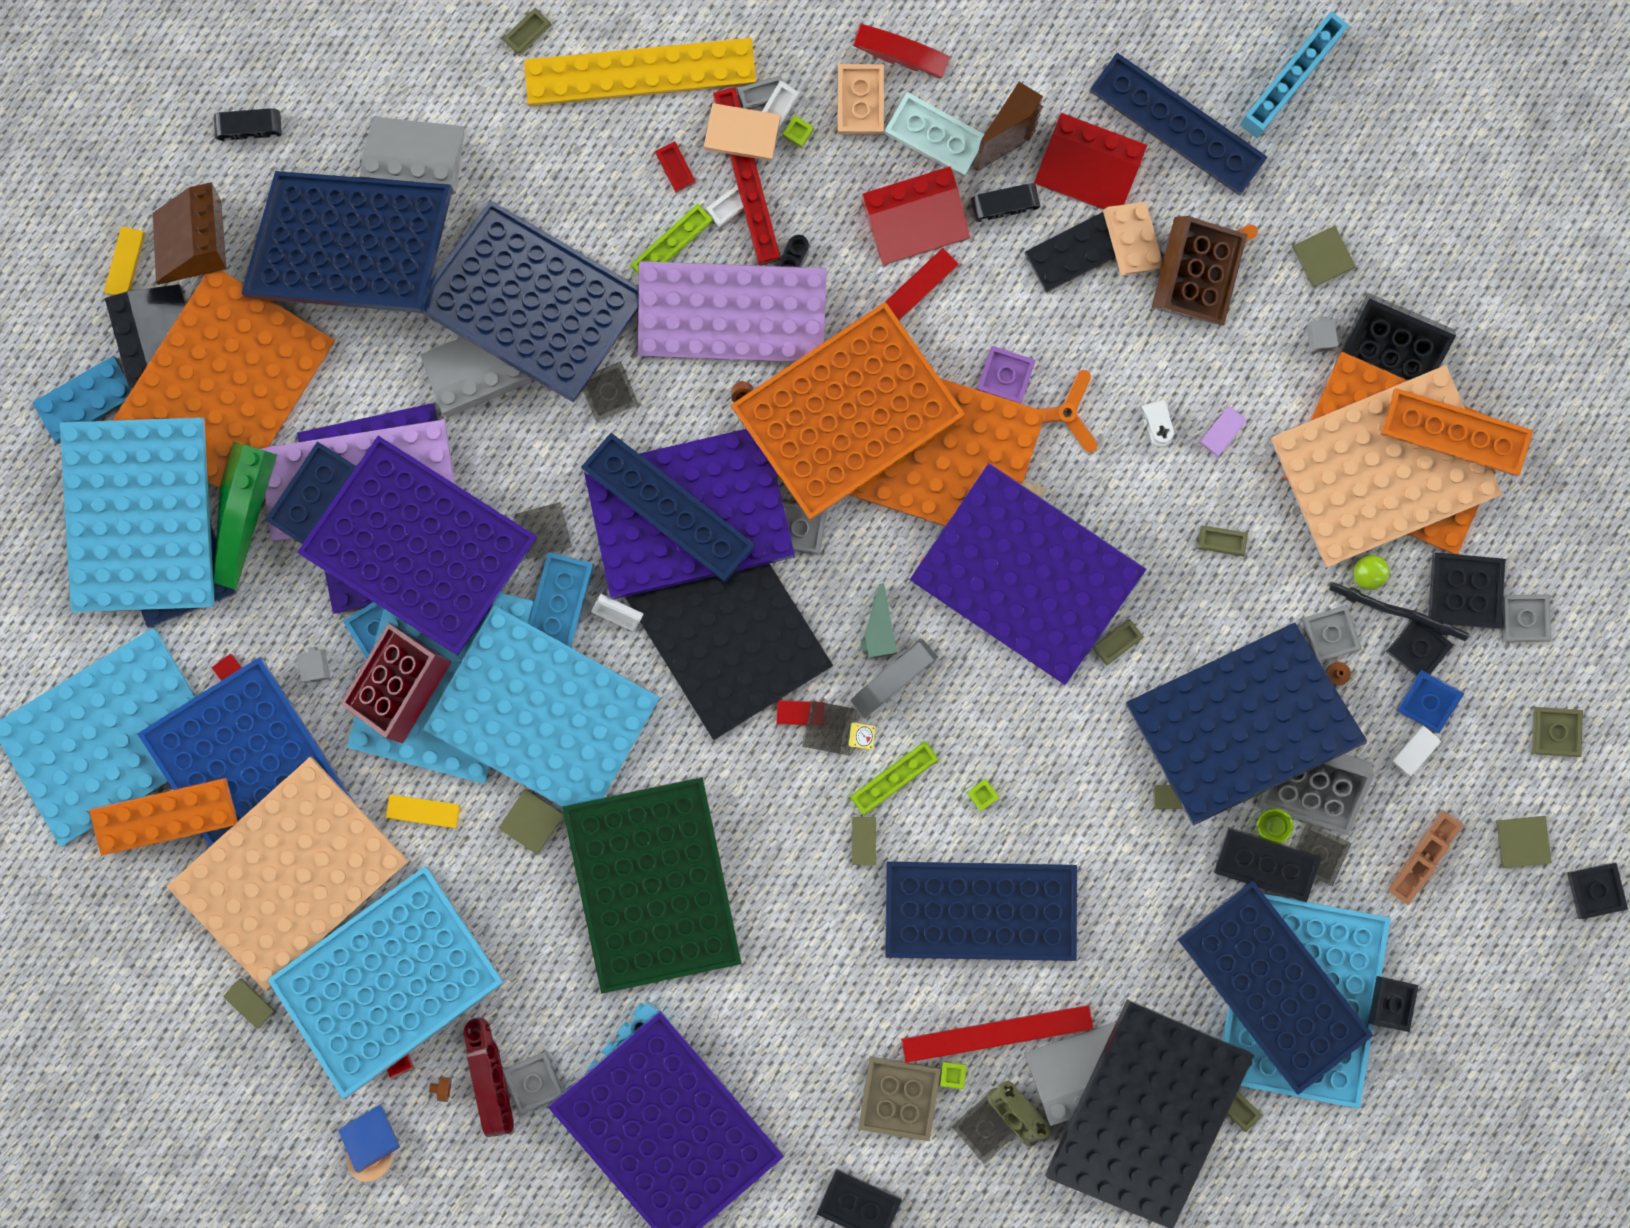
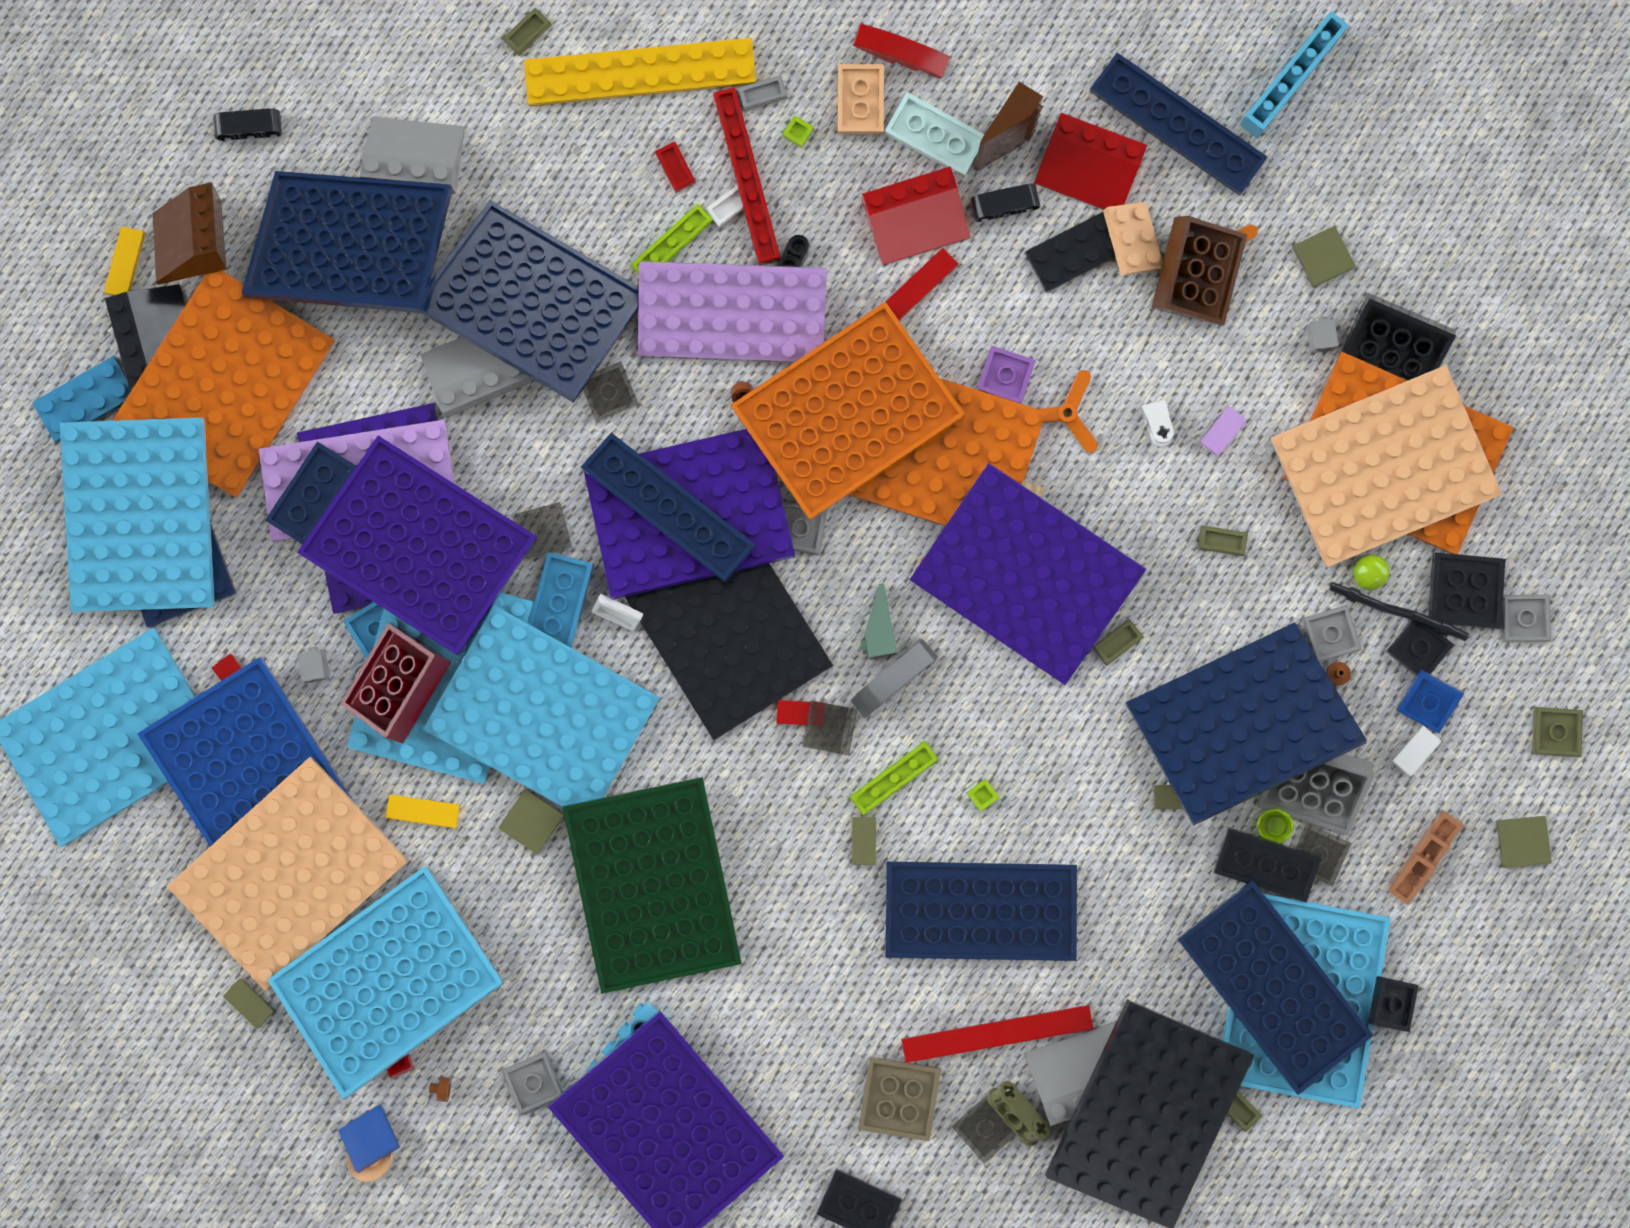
orange plate [89,778,238,856] -> none
green wedge [213,441,277,590] -> none
dark red piece [463,1017,514,1137] -> none
light nougat tile [704,103,781,161] -> none
white tile [762,80,800,130] -> none
tile [849,723,876,750] -> none
lime plate [940,1061,967,1089] -> none
orange plate [1380,388,1534,476] -> none
black plate [1567,862,1628,919] -> none

